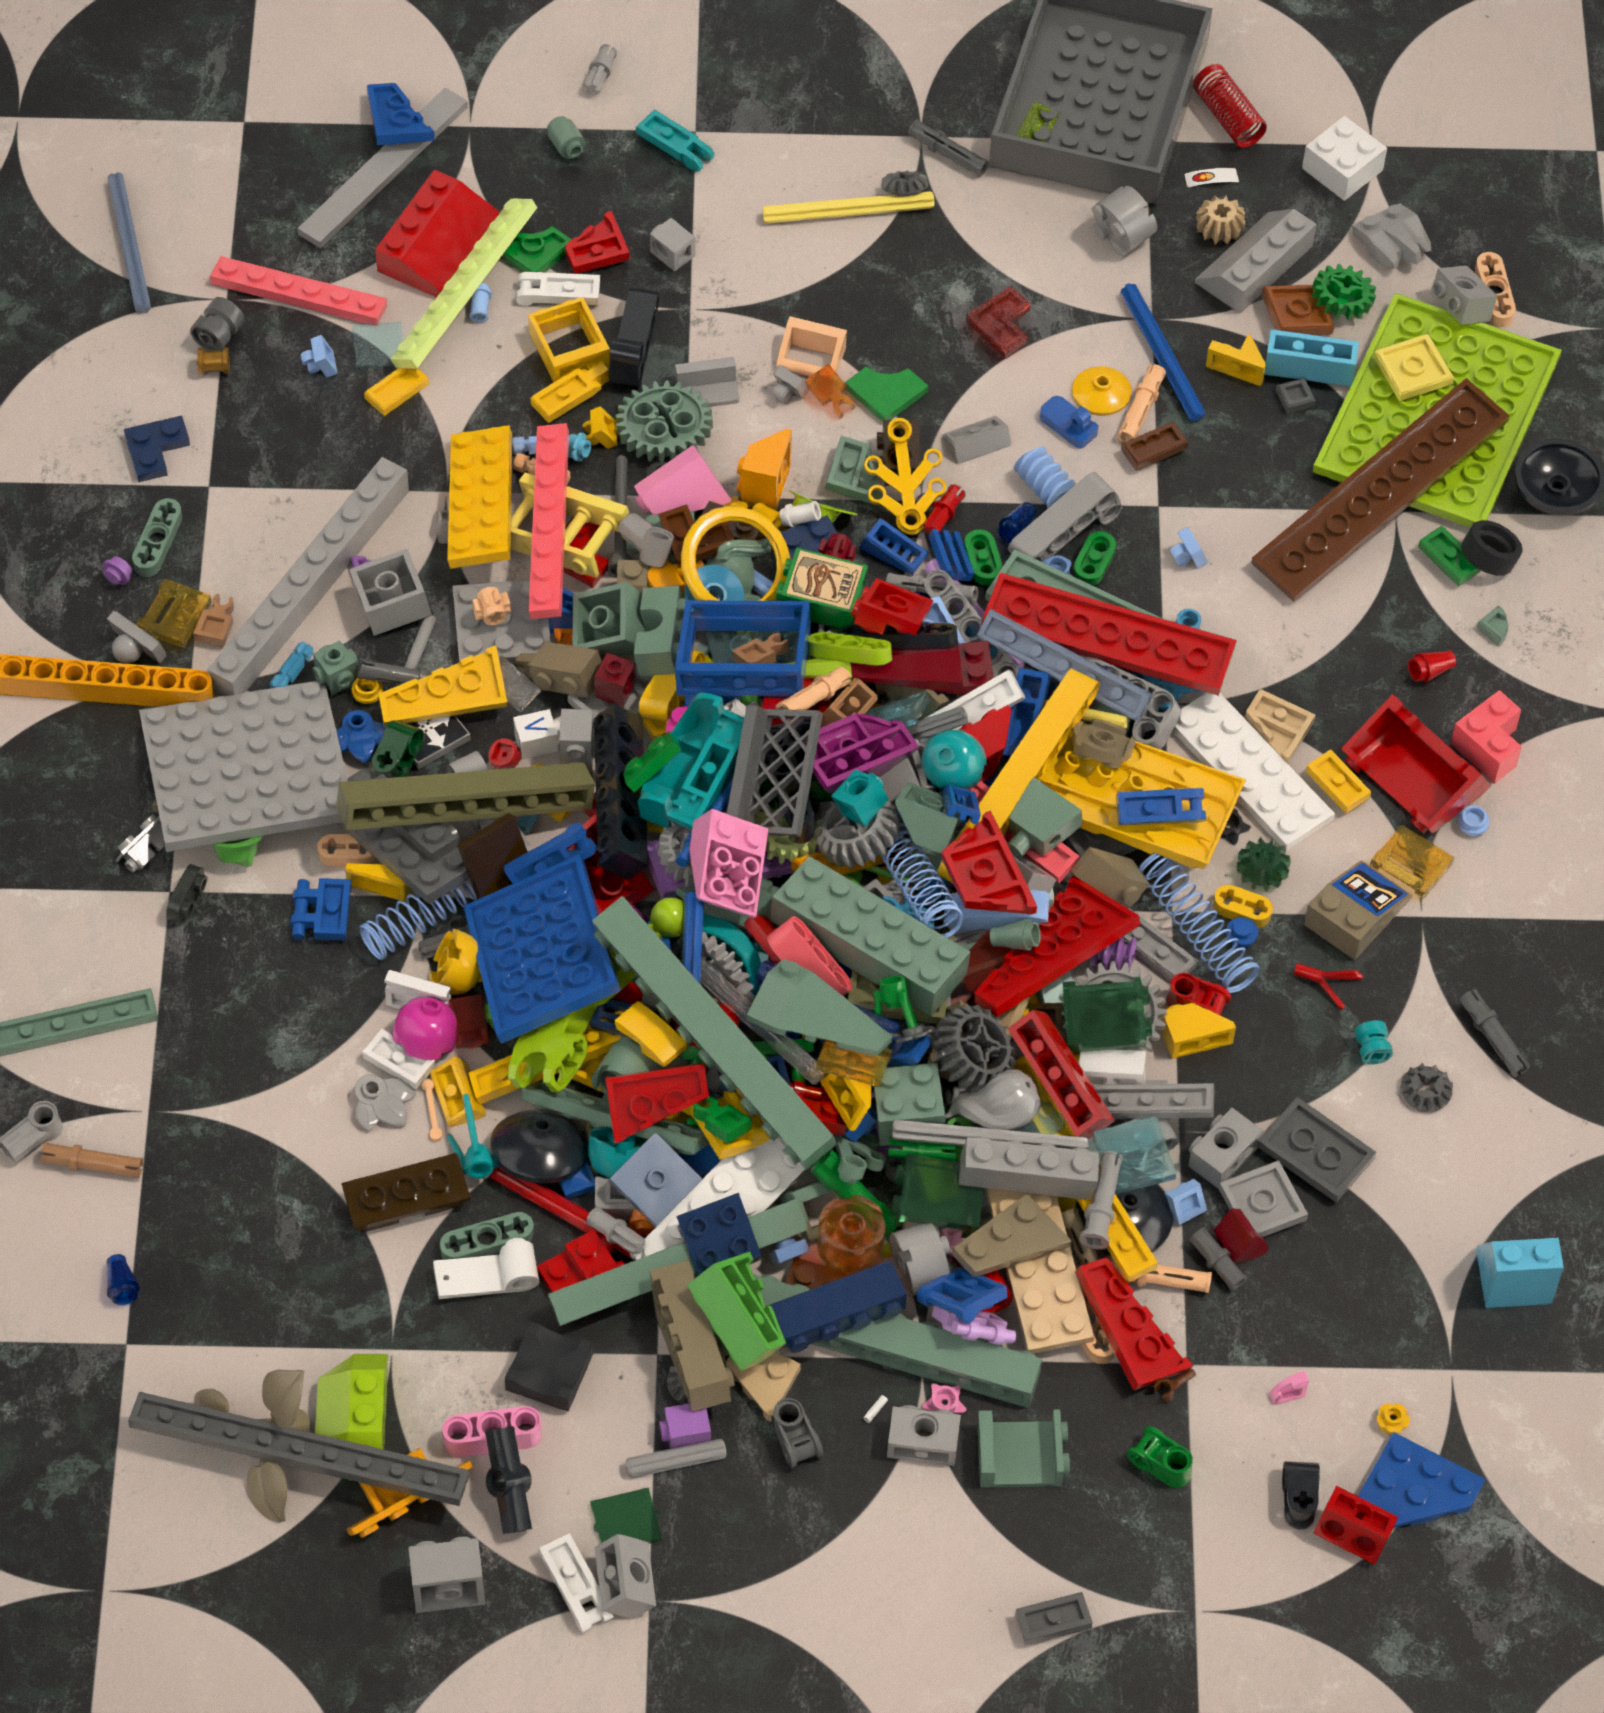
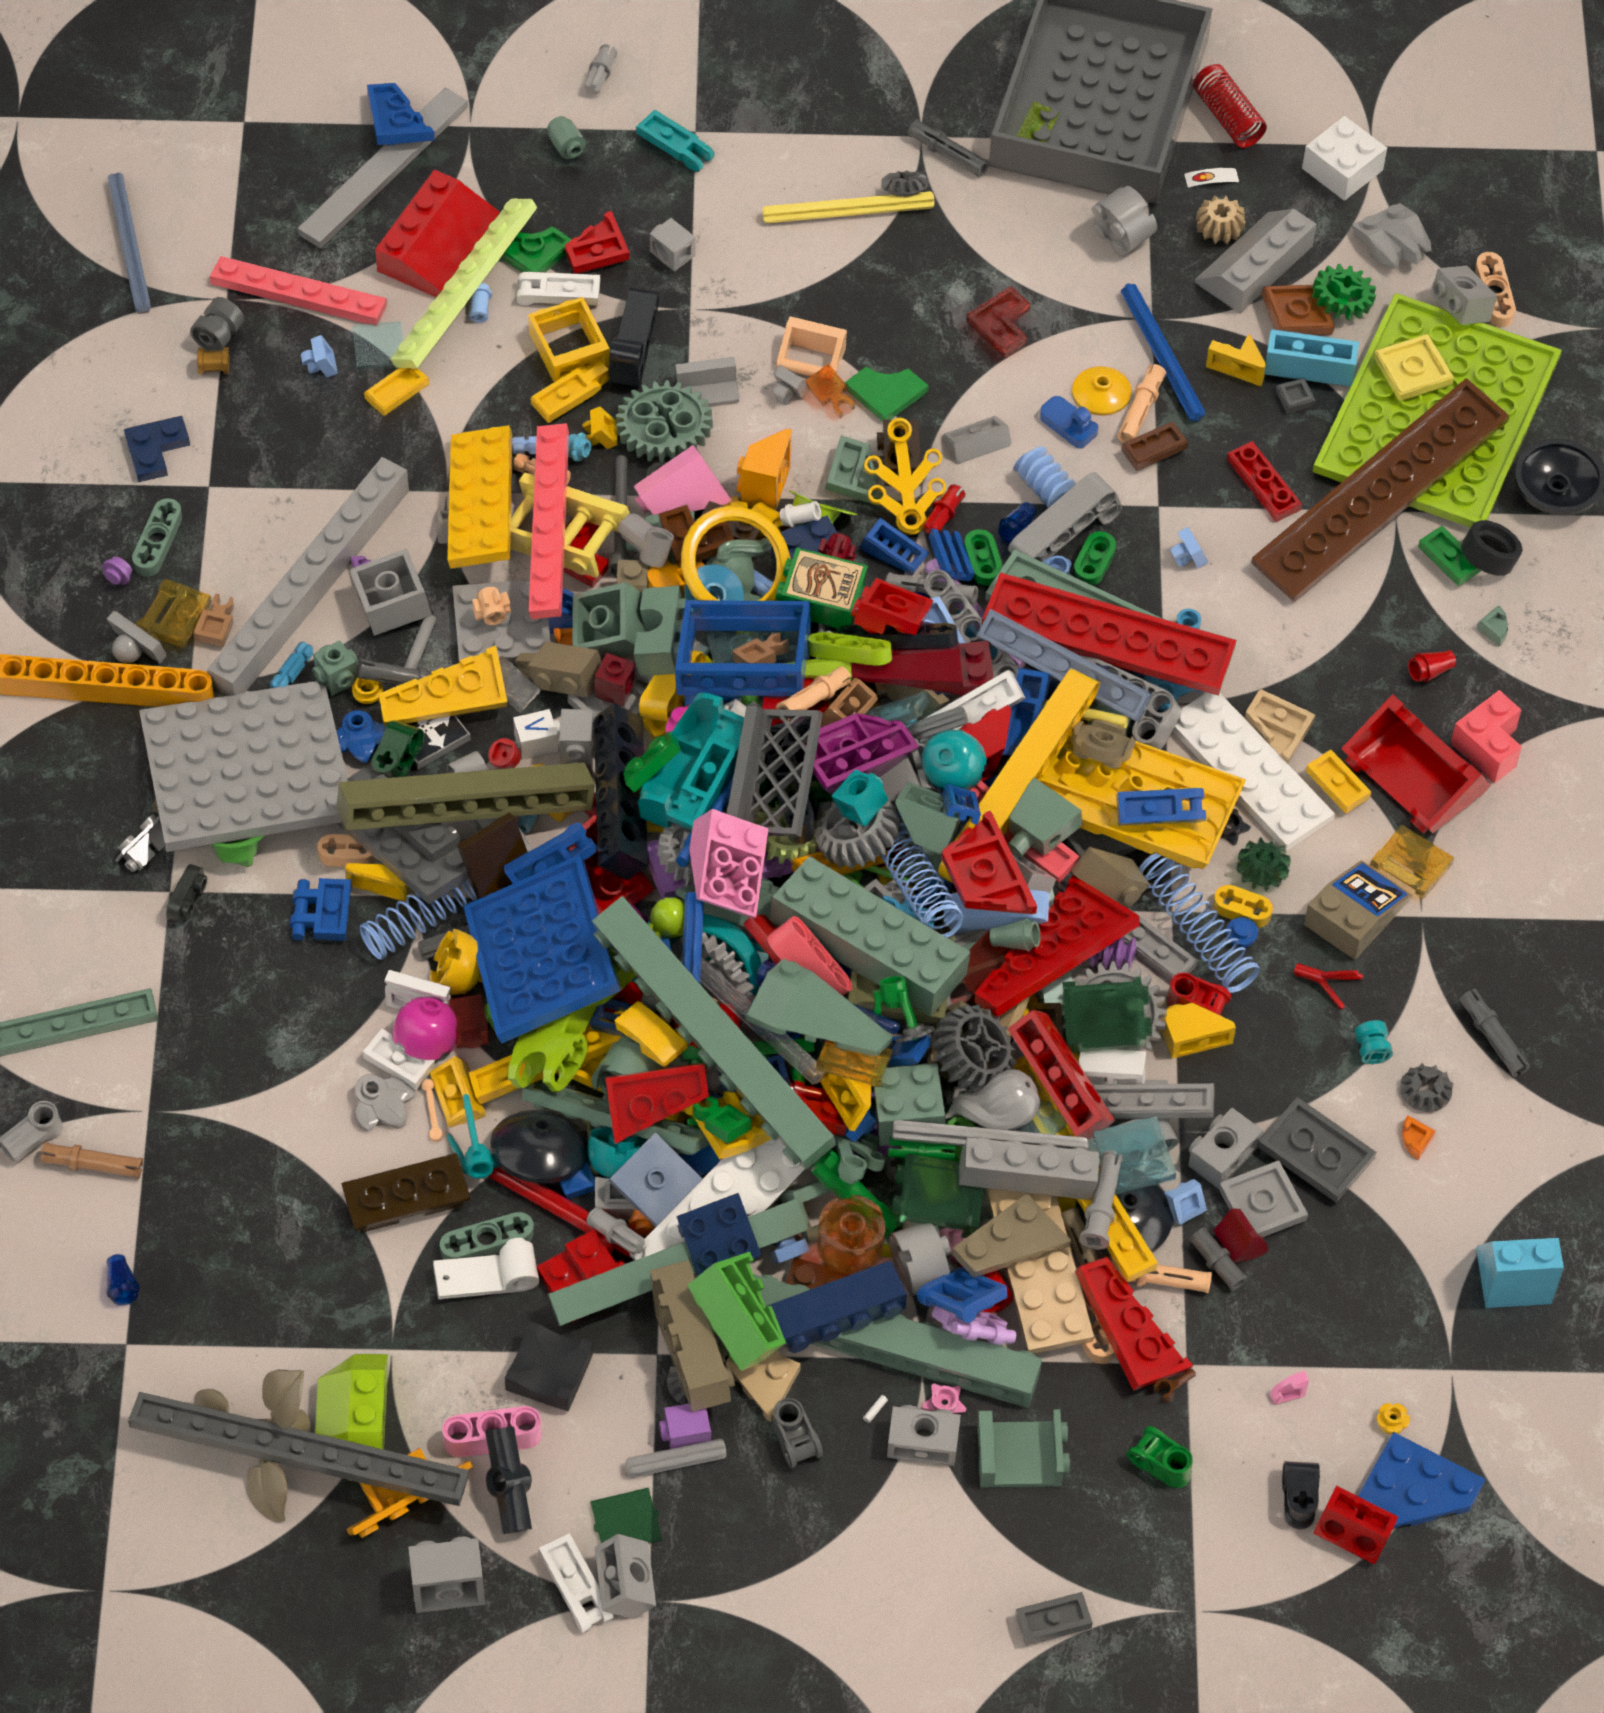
light blue plate [1457,805,1489,836] -> none
none -> red tile [1227,441,1302,522]
none -> orange tile [1402,1115,1436,1160]

